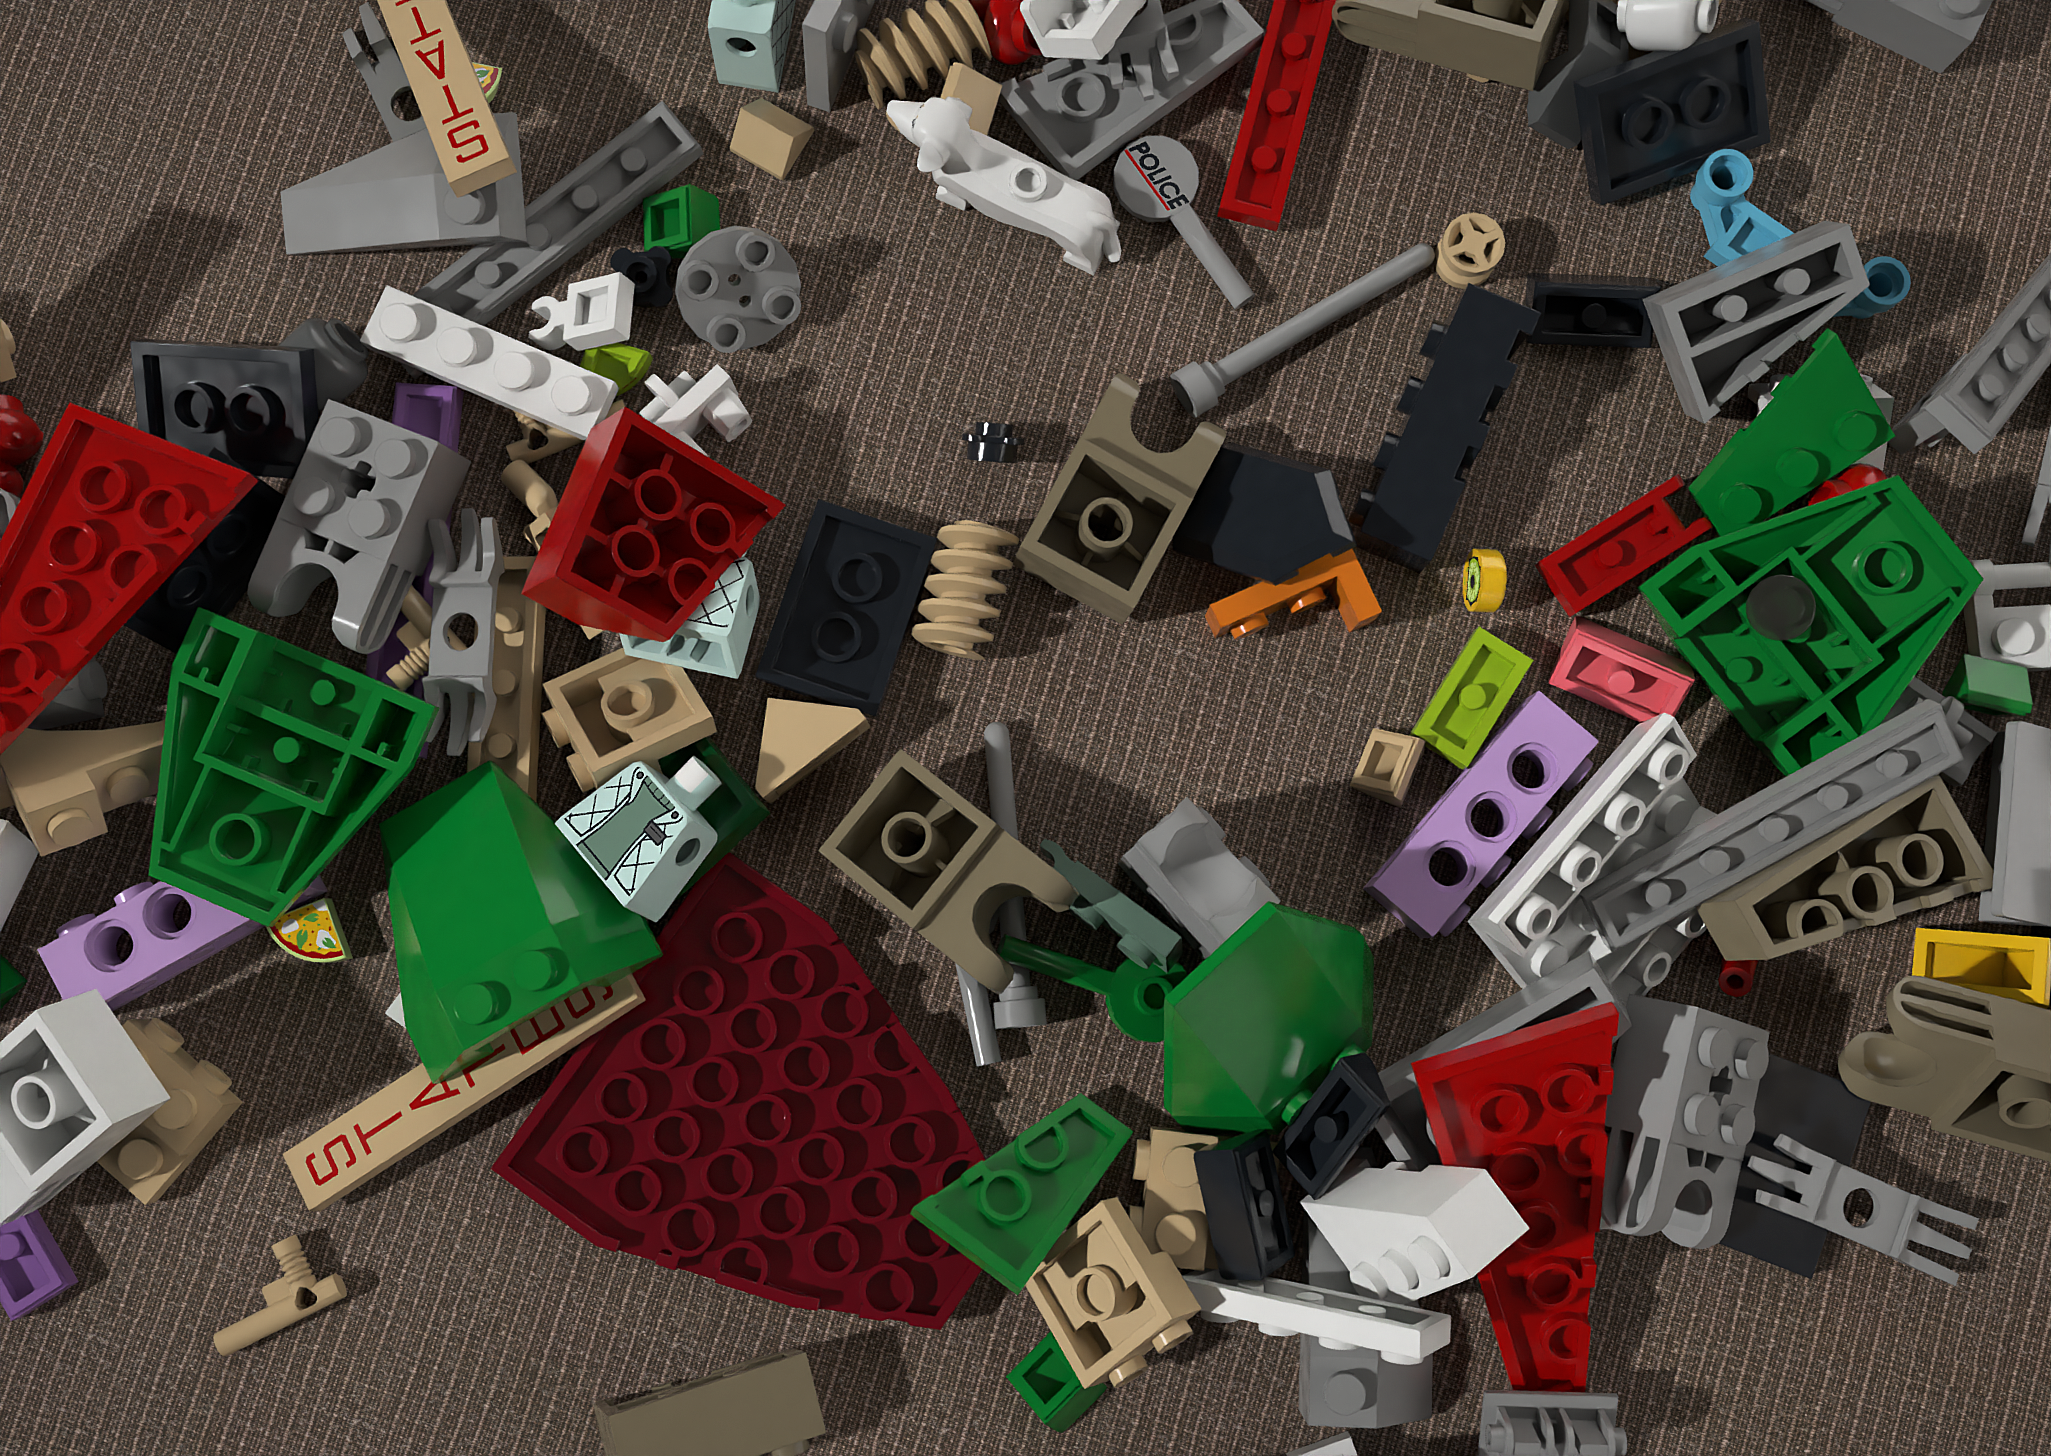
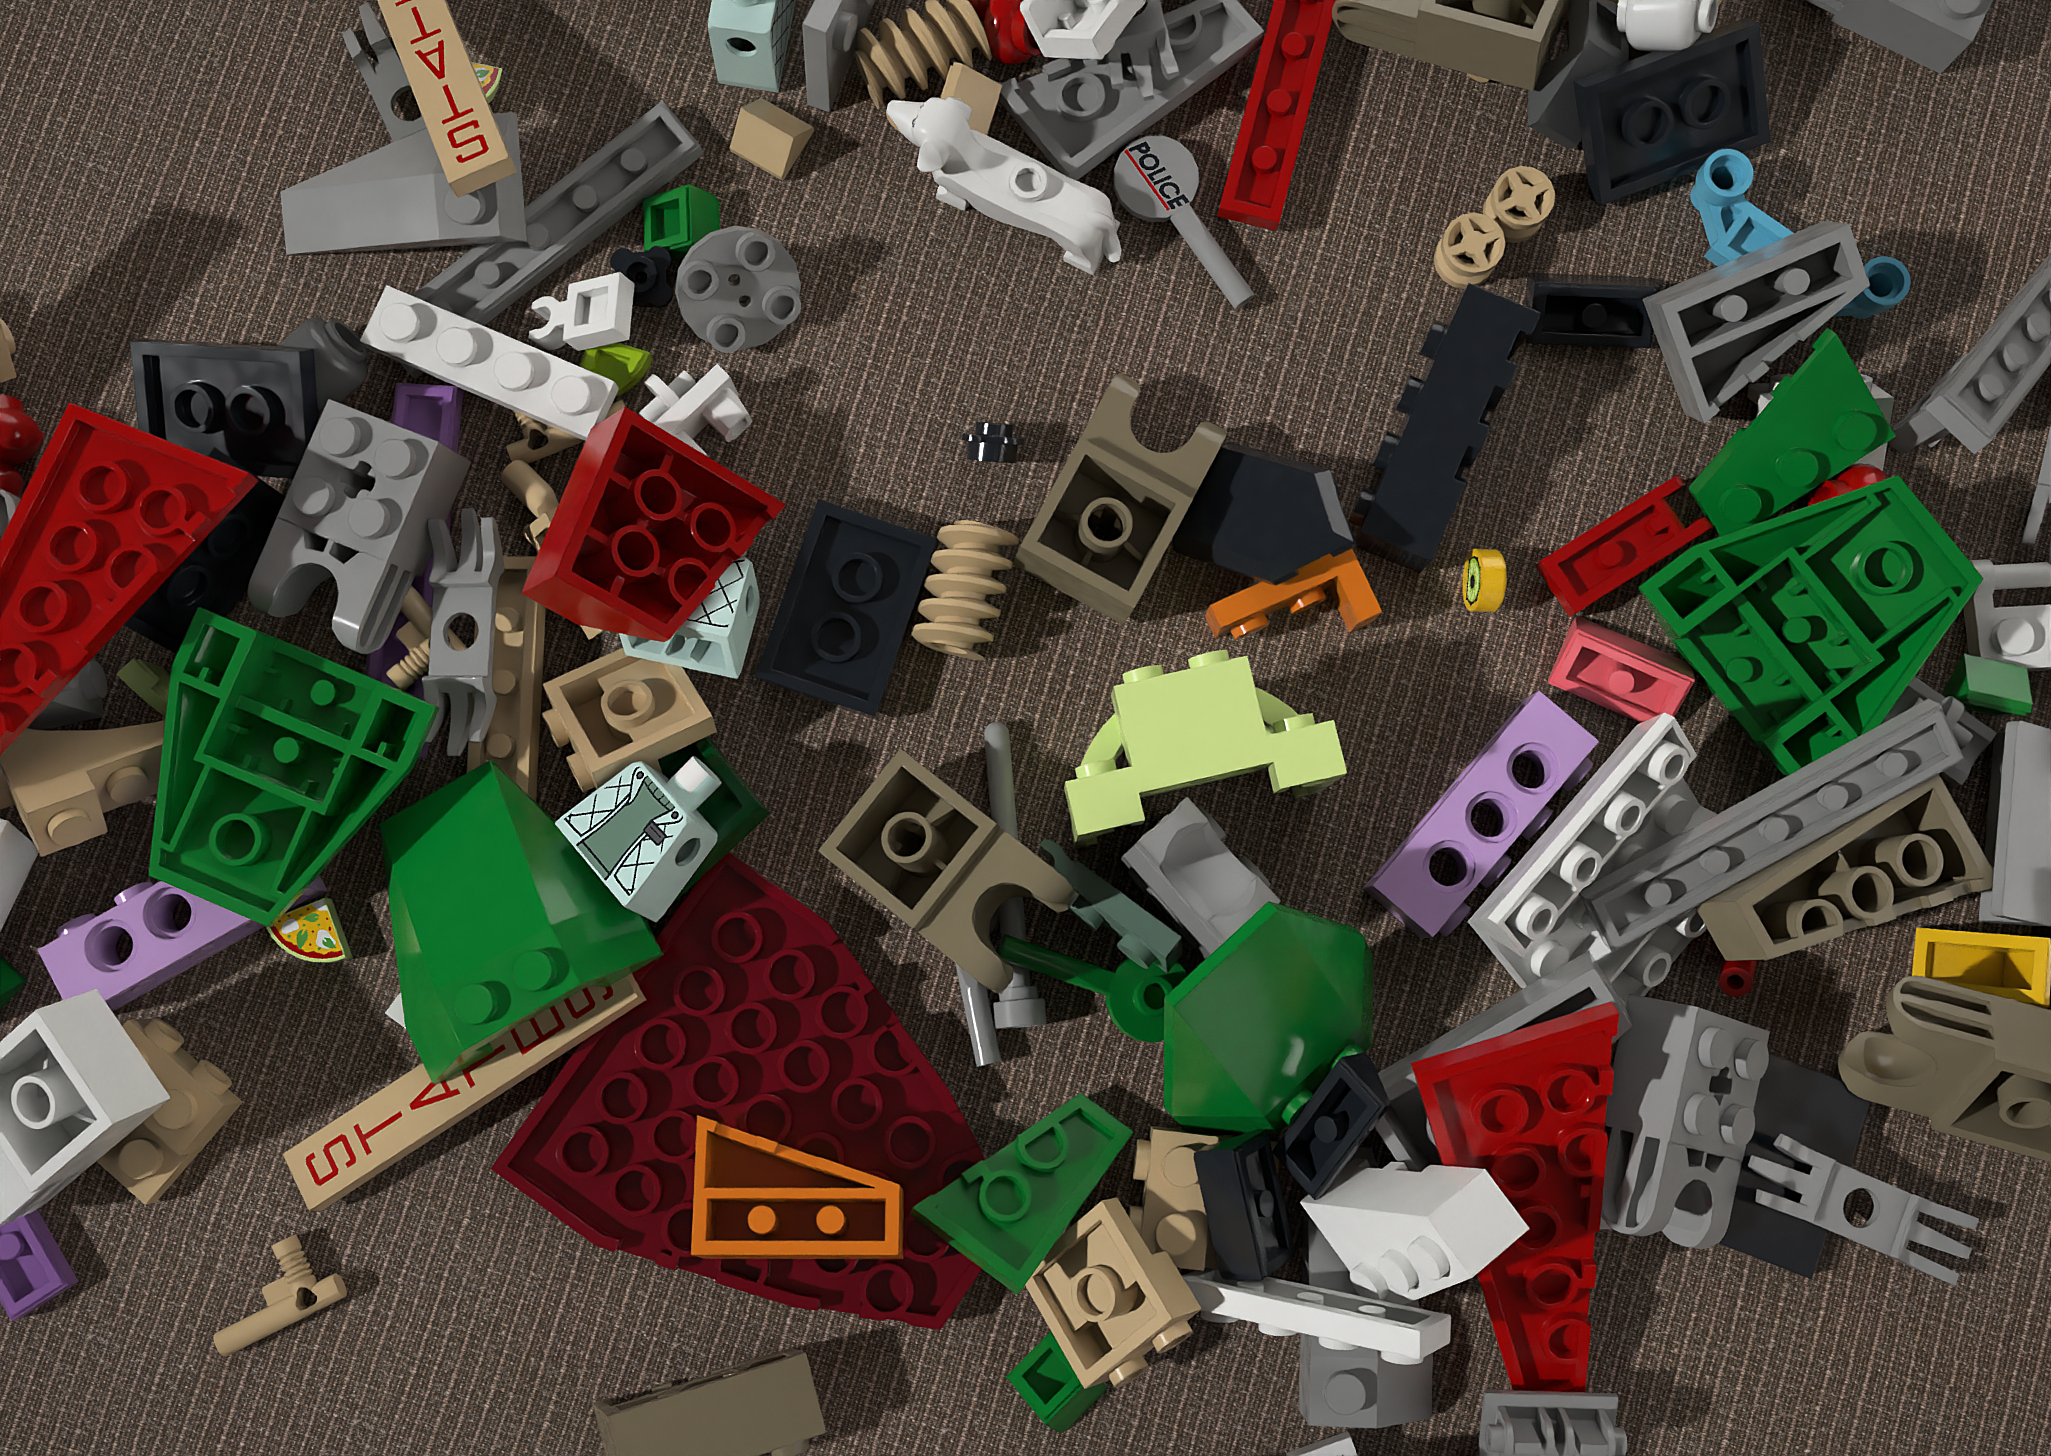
tan slope [755,698,871,804] -> none
light grey piece [1170,243,1435,418] -> none
tan slope [1350,728,1425,808] -> none
lime plate [1409,627,1534,770] -> none
clear smoke plate [1746,575,1816,641] -> none
none -> yellowish green tile [117,658,170,717]
none -> orange wedge [691,1115,904,1259]
none -> yellowish green piece [1064,650,1347,849]
none -> tan wheel [1483,166,1555,243]

